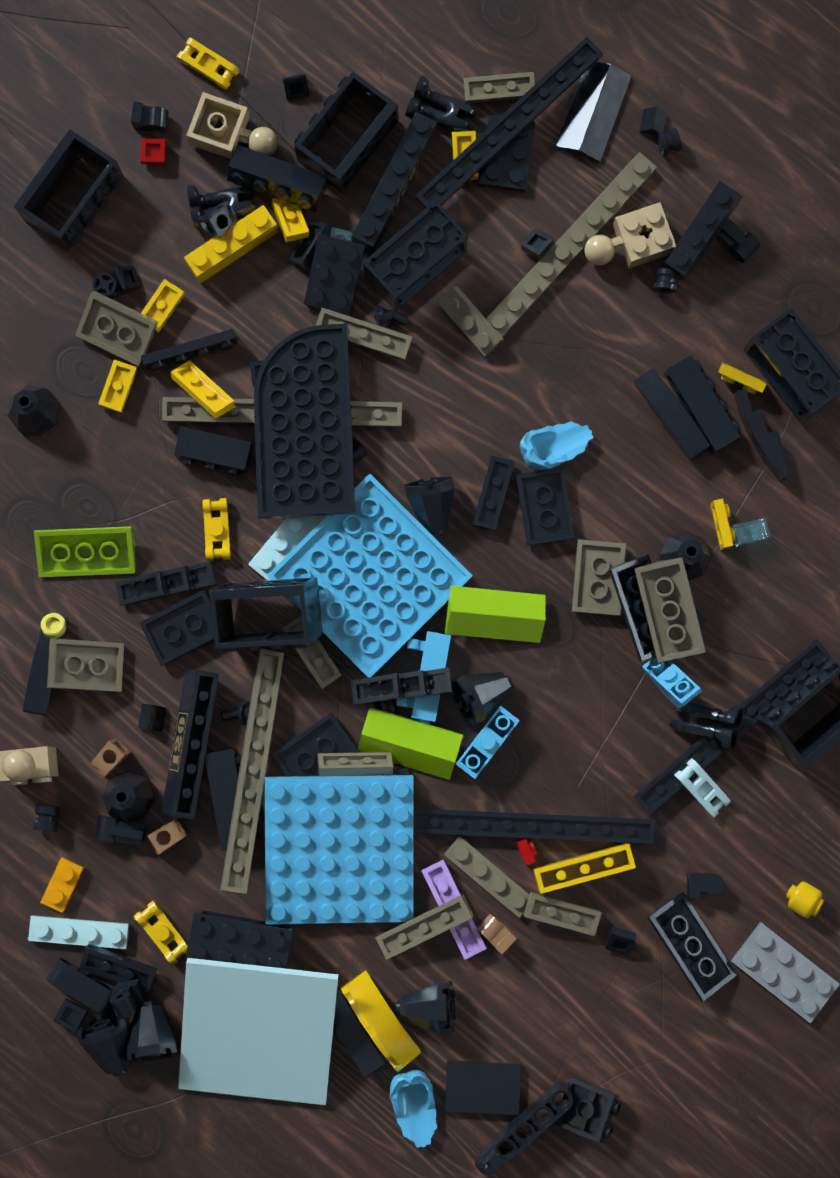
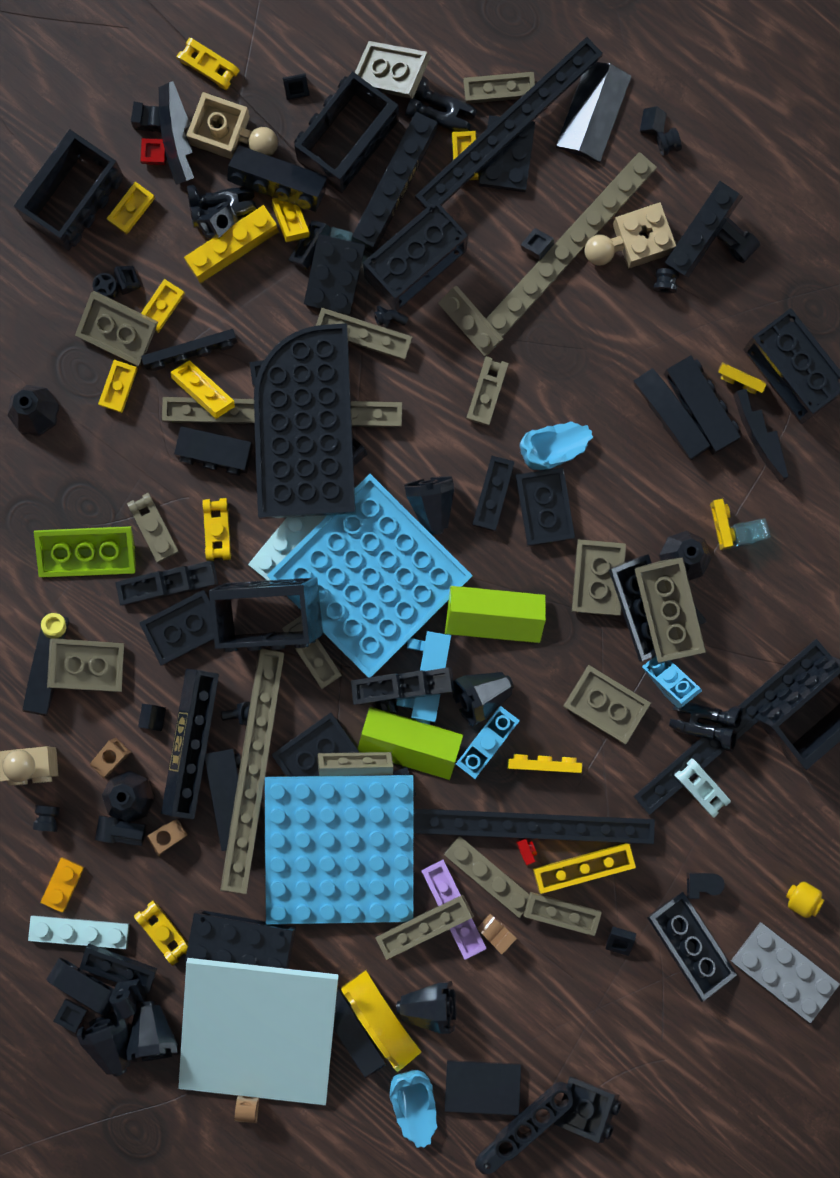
none -> yellow plate [107,182,155,235]
none -> dark tan plate [127,492,179,563]
none -> black slope [158,81,194,185]
none -> medium nougat leg [234,1096,260,1123]
none -> plate [355,41,431,99]
none -> dark tan plate [466,356,509,426]
none -> yellow plate [507,754,582,773]
none -> dark tan plate [563,665,651,745]

